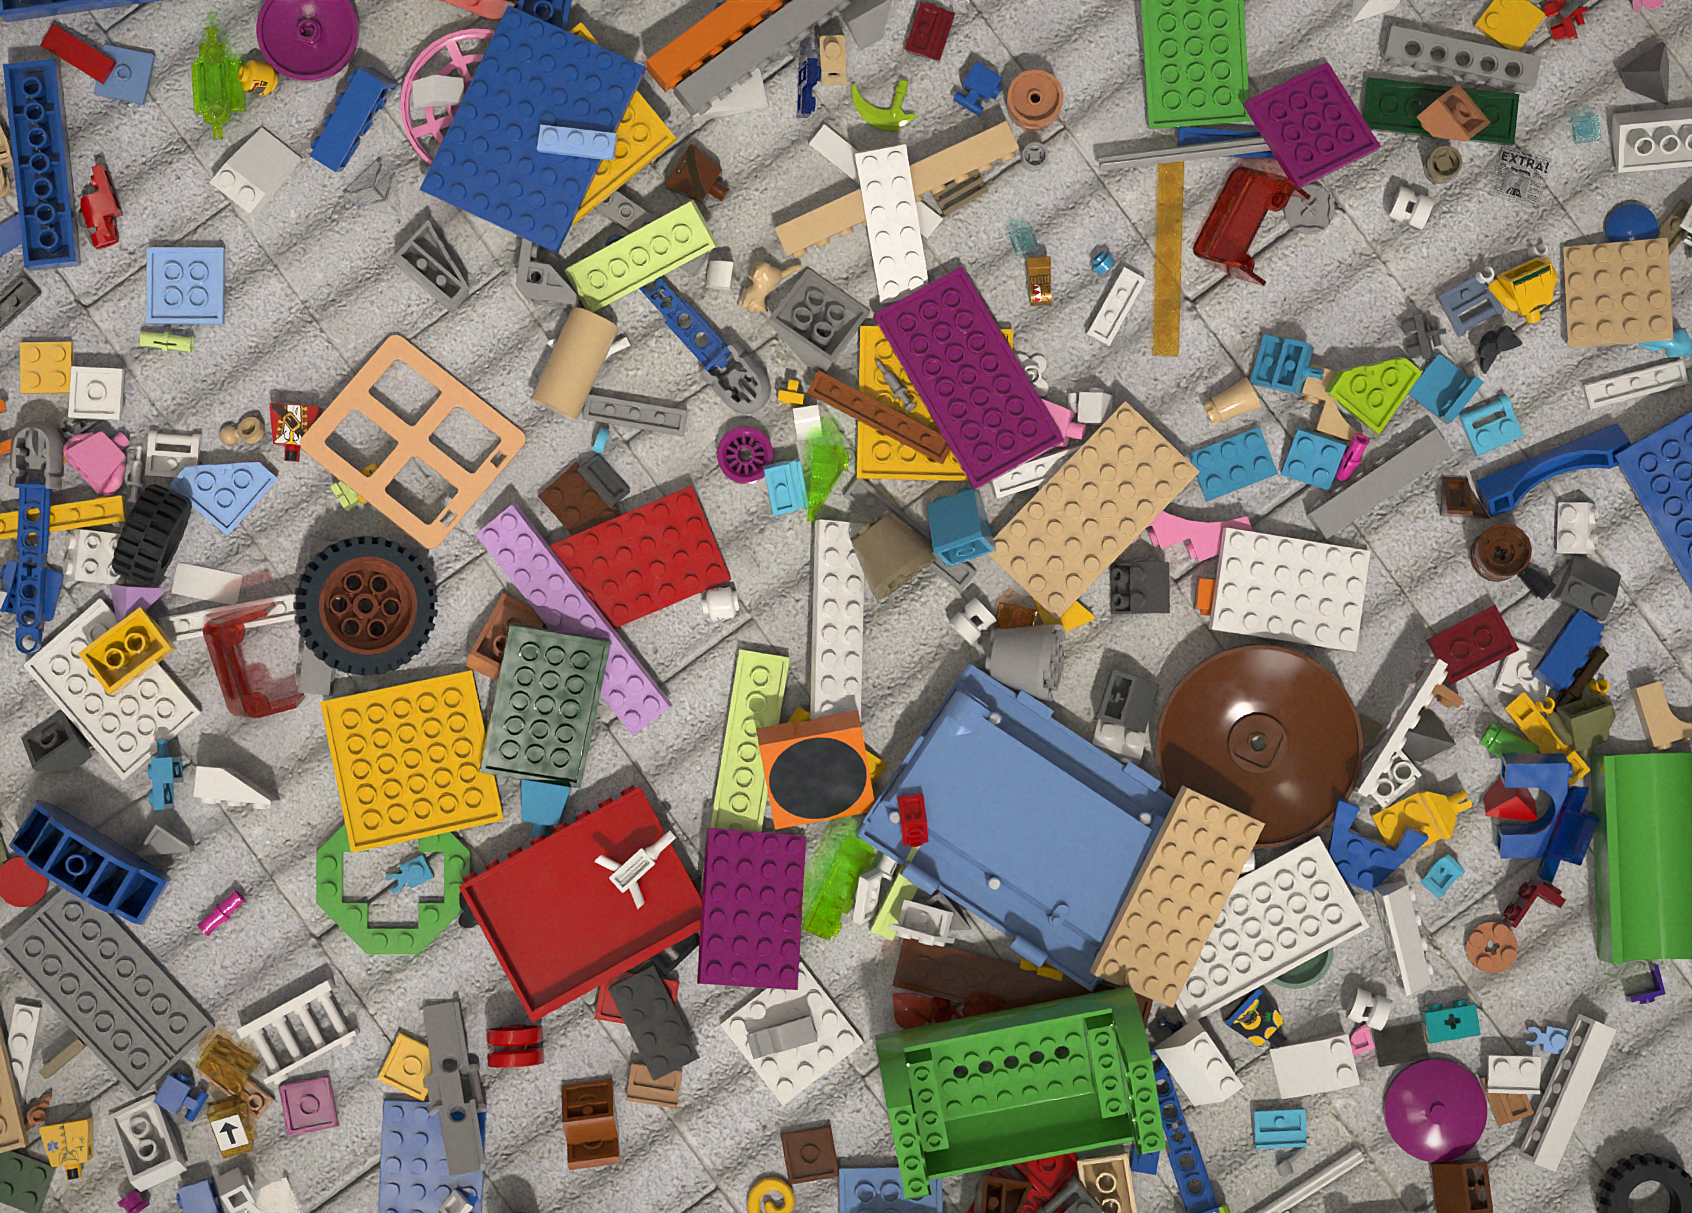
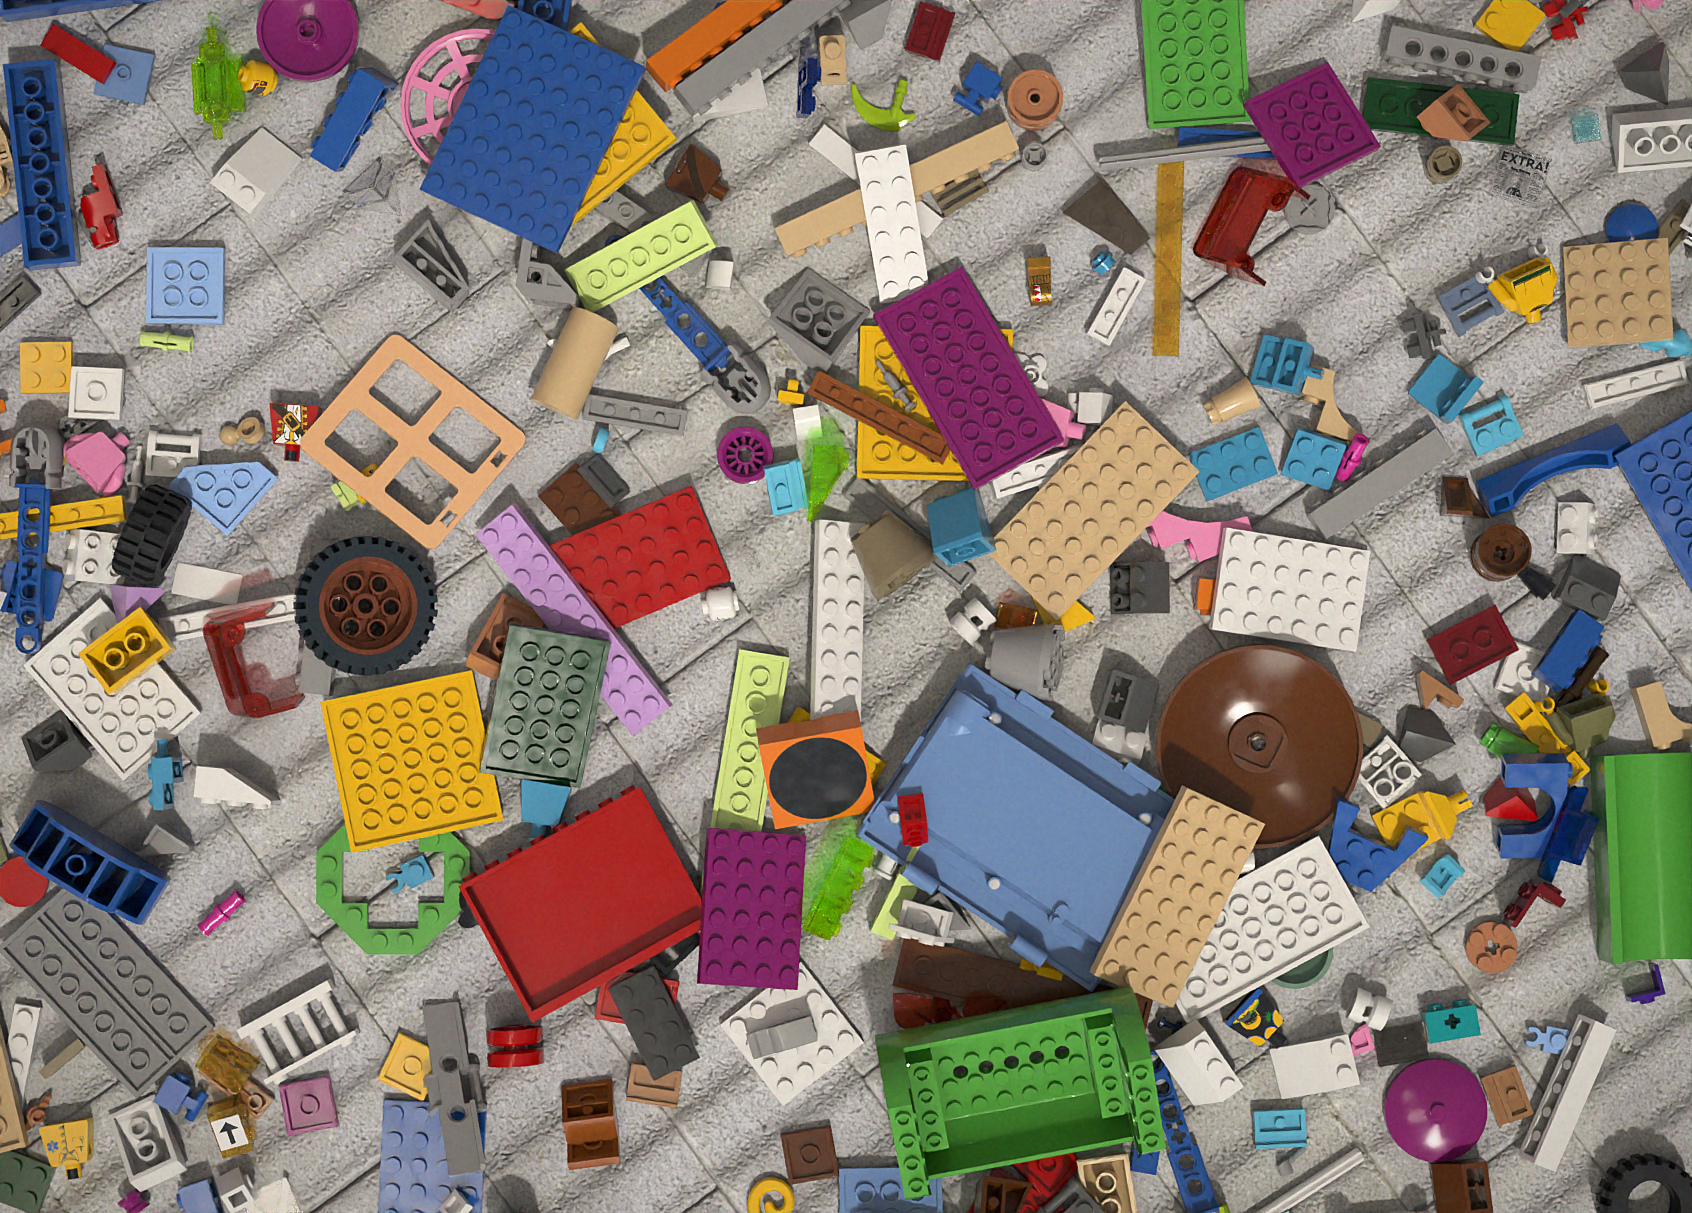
white slope [412,75,465,108] -> none
light blue plate [537,124,618,161] -> none
white piece [594,830,676,910] -> none
tan animal [737,260,802,313] -> none
white plate [853,869,882,925] -> none
clear light blue plate [1009,226,1040,256] -> none
lime plate [1325,356,1422,435] -> none
white plate [1353,659,1448,798] -> none
white slope [1373,880,1433,996] -> none
white wheel [1388,186,1434,230] -> none
black animal [1477,326,1523,374] -> none
white plate [1487,1054,1541,1094] -> none
none -> dark brown wing [1062,179,1150,255]

